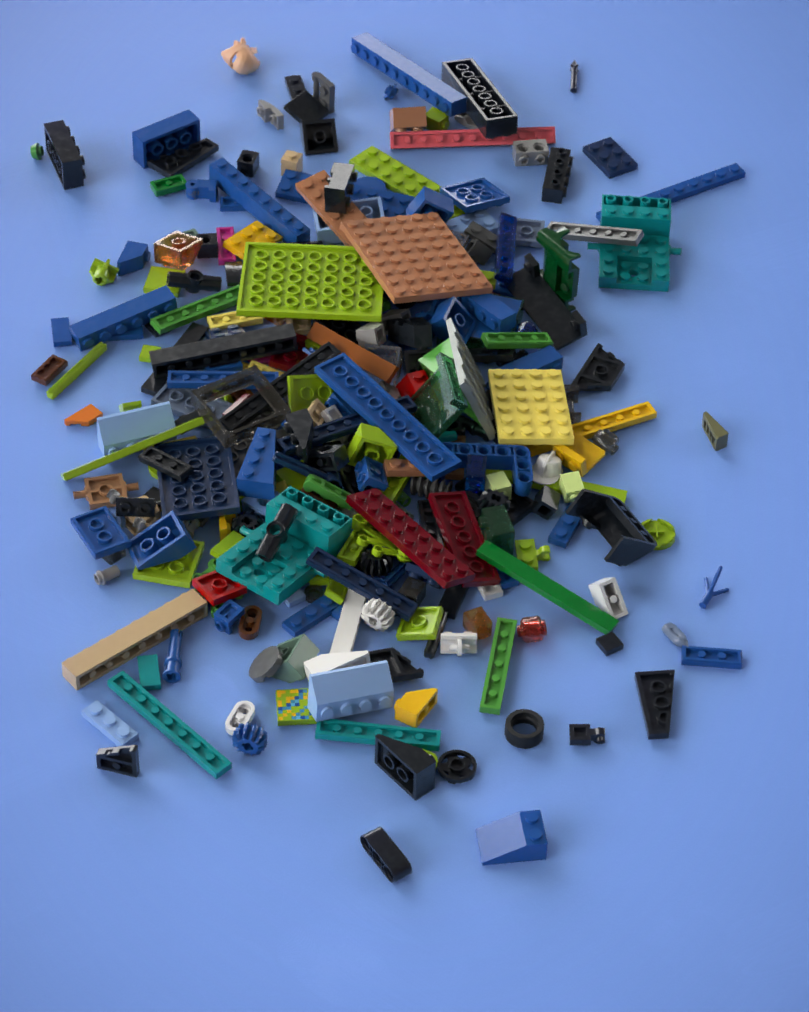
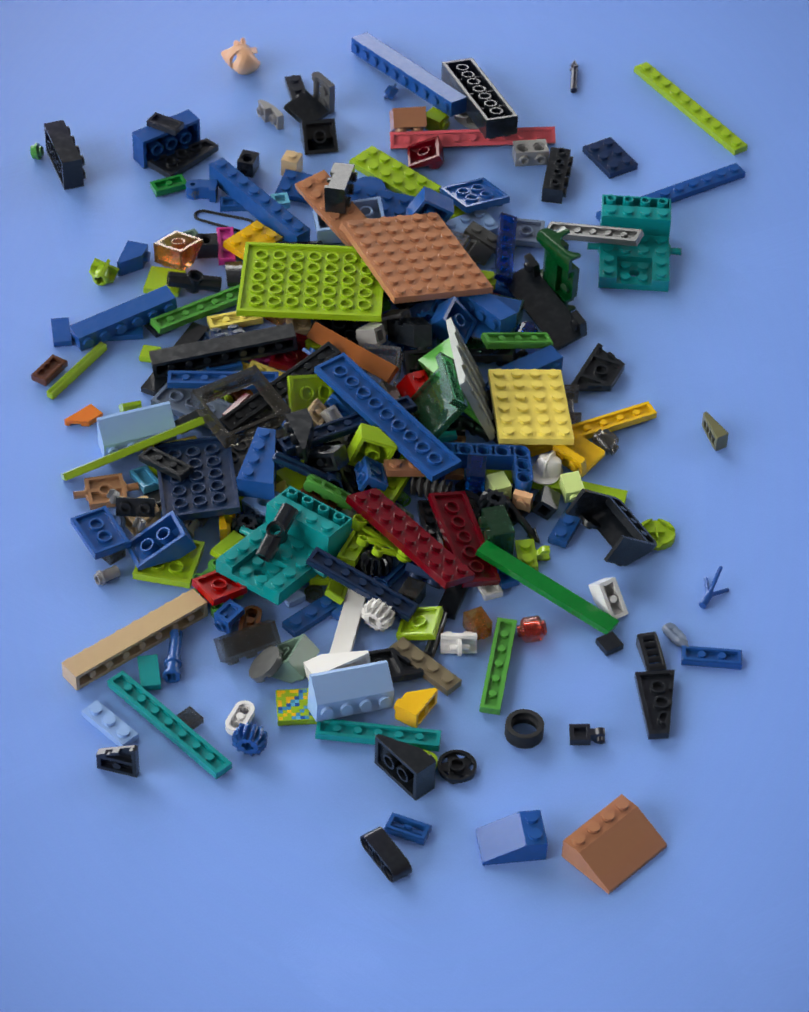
none -> dark azure tile [129,465,159,494]
none -> black tile [146,112,184,136]
none -> clear smoke tile [176,706,204,729]
none -> black piece [194,209,254,232]
none -> clear smoke brick [213,620,281,665]
none -> medium azure tile [270,192,290,209]
none -> blue tile [384,812,432,846]
none -> dark tan plate [389,637,462,696]
none -> dark red slope [407,136,444,169]
none -> black piece [509,499,540,543]
none -> light nougat plate [512,489,533,512]
none -> nougat slope [562,794,667,894]
none -> lime plate [634,62,748,156]
none -> black slope [636,632,667,671]

